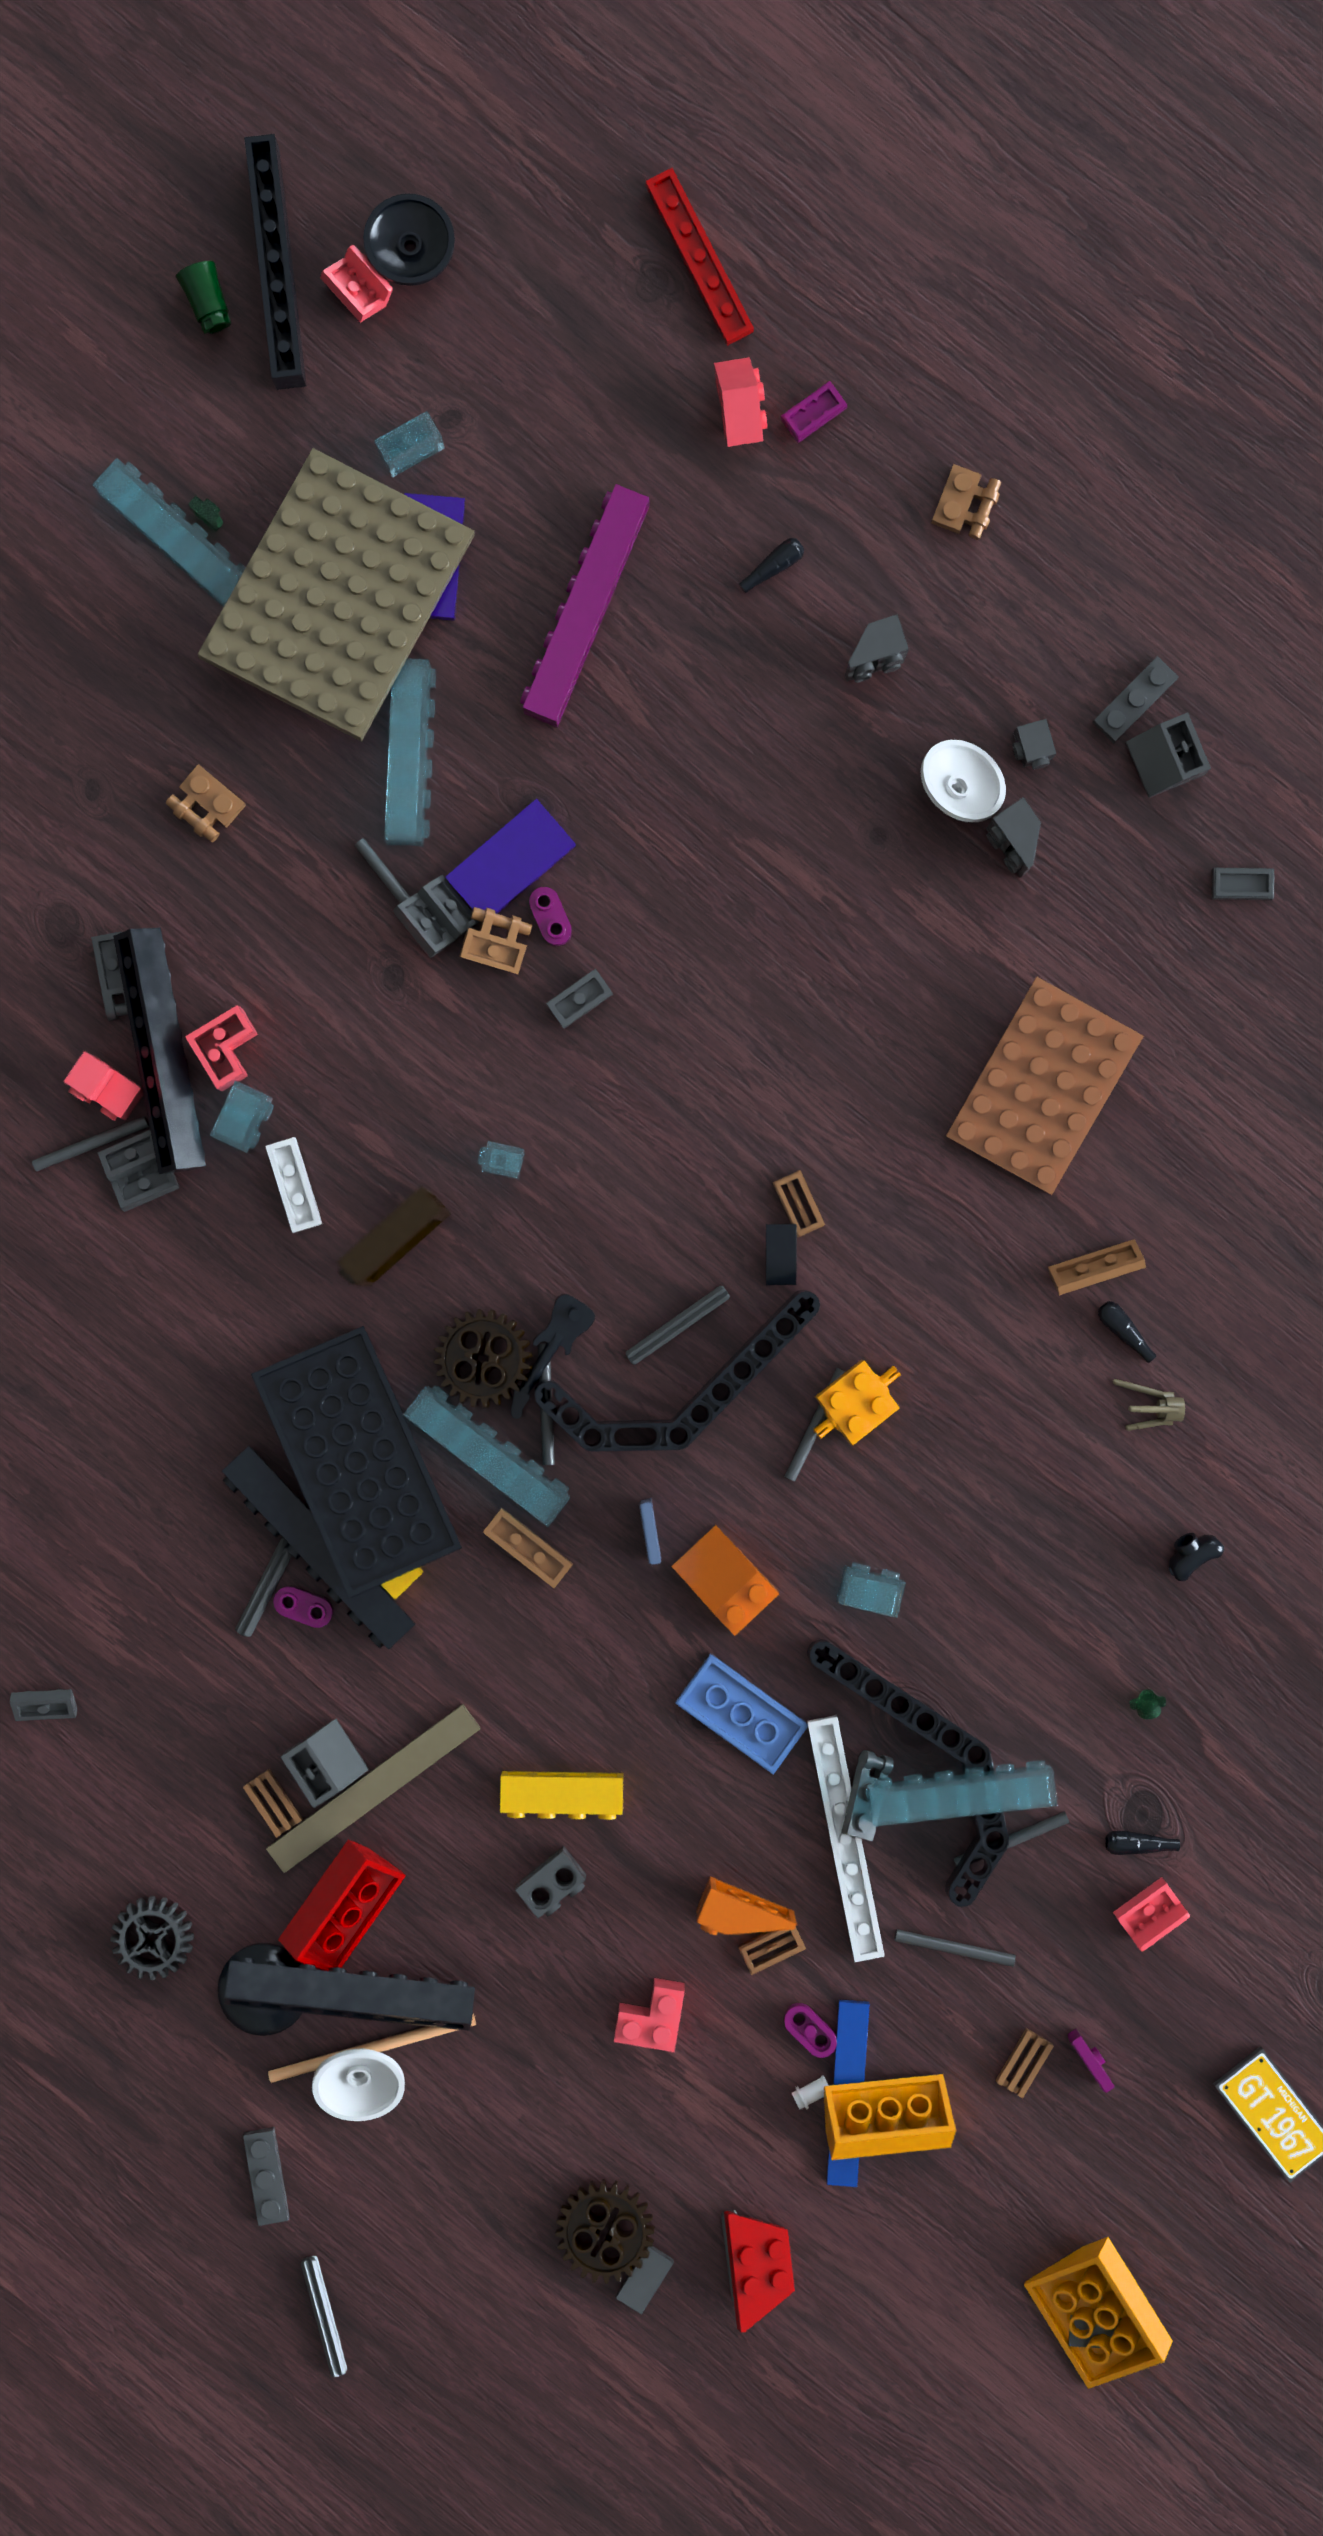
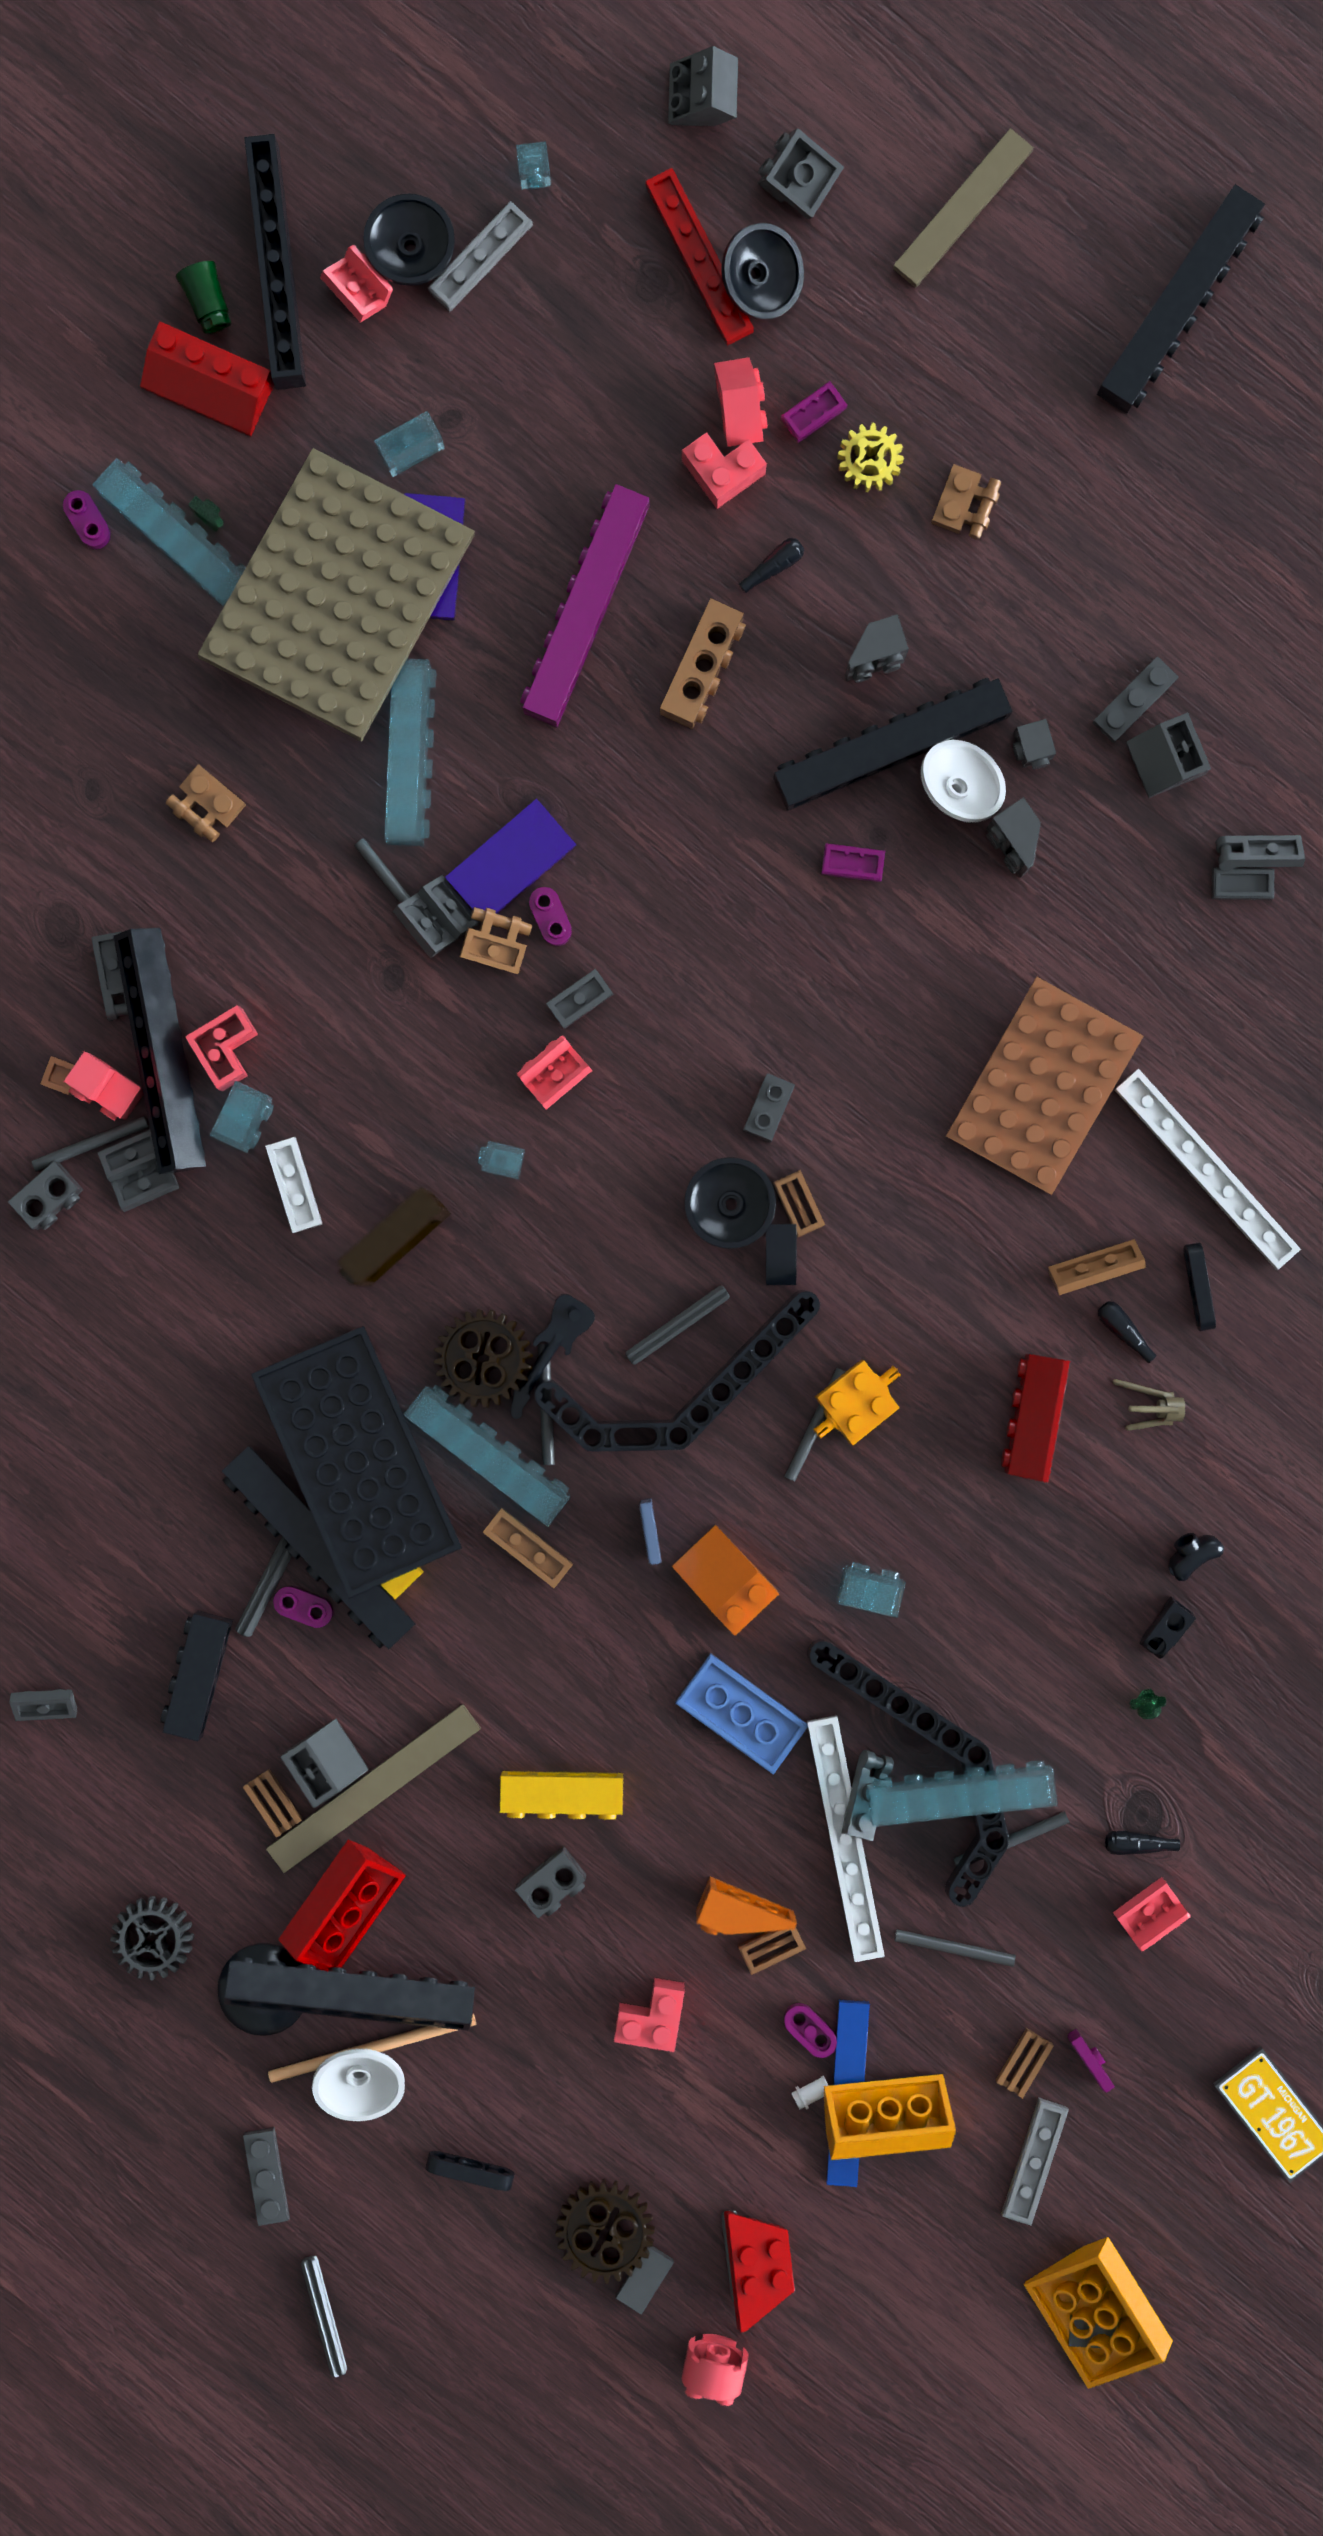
none -> dark grey brick [8,1161,83,1230]
none -> nougat plate [40,1056,75,1096]
none -> magenta plate [63,490,111,549]
none -> red slope [140,321,274,437]
none -> black brick [160,1610,233,1741]
none -> black beam [425,2151,515,2191]
none -> light grey tile [428,201,533,312]
none -> clear light blue brick [516,141,551,189]
none -> coral bracket [517,1036,592,1110]
none -> medium nougat brick [660,598,746,730]
none -> dark grey slope [668,46,738,126]
none -> coral brick [681,2334,749,2406]
none -> coral brick [682,432,767,509]
none -> black dish [685,1157,776,1249]
none -> black dish [722,223,804,319]
none -> dark grey brick [743,1073,795,1143]
none -> dark grey plate [757,128,844,220]
none -> black brick [773,678,1013,811]
none -> magenta plate [821,843,885,882]
none -> light yellow gear [837,423,904,492]
none -> dark tan tile [893,128,1034,288]
none -> red slope [1001,1354,1070,1483]
none -> light grey tile [1001,2097,1069,2226]
none -> black brick [1097,184,1265,414]
none -> white plate [1114,1069,1301,1270]
none -> black leg [1140,1596,1196,1659]
none -> black beam [1184,1242,1216,1331]
none -> dark grey plate [1215,835,1305,871]

